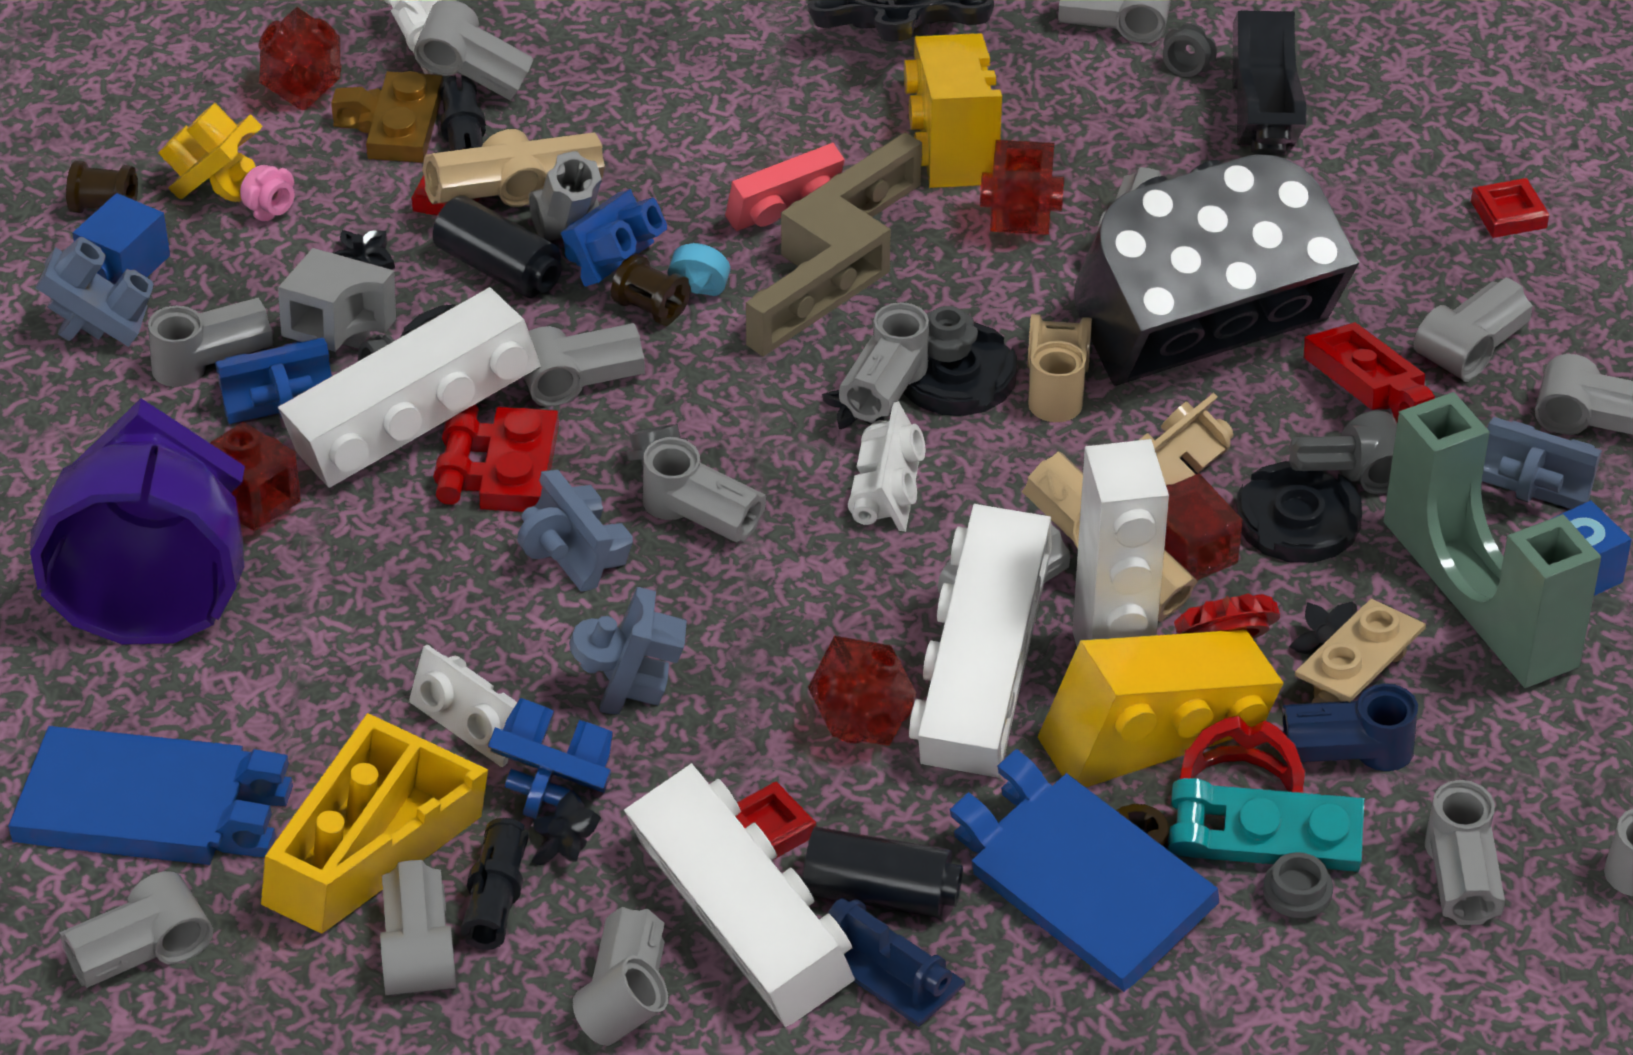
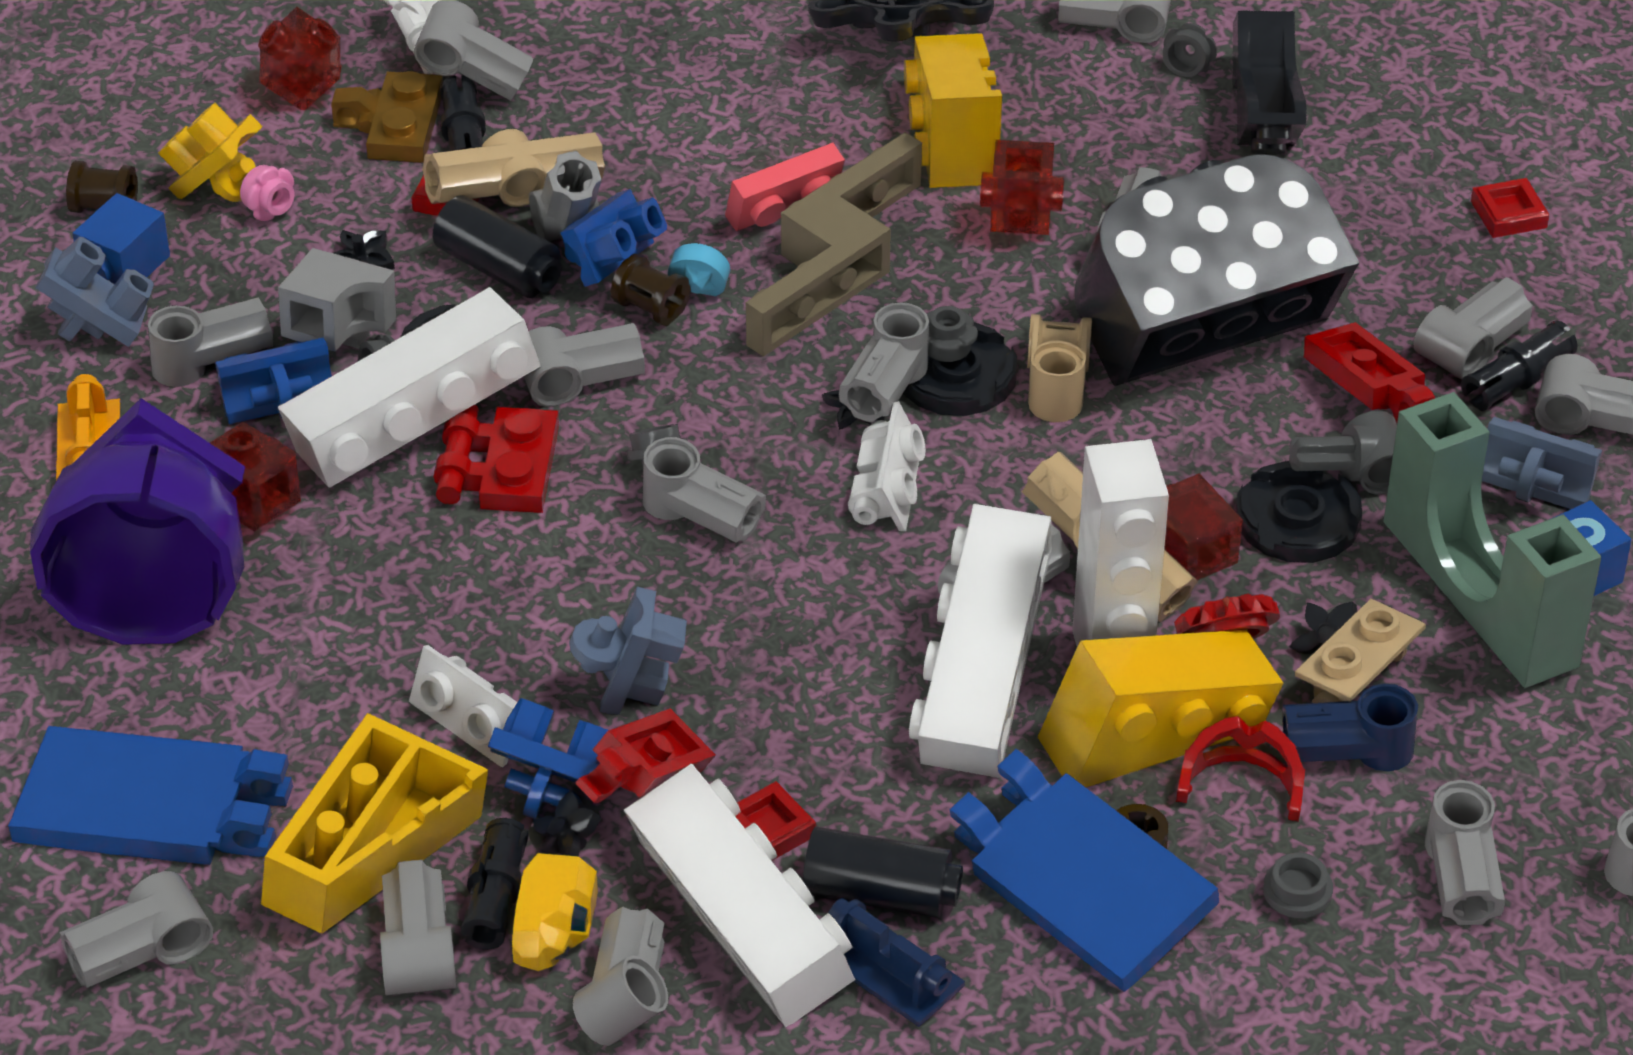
sand blue hips [517,470,633,591] -> none
clear red brick [807,635,917,746] -> none
tan hinge [1139,392,1233,499] -> none
teal plate [1168,778,1365,872] -> none
none -> light orange hinge [56,374,121,481]
none -> yellow rock [512,853,598,971]
none -> red plate [575,708,716,804]
none -> black pin [1461,320,1578,411]

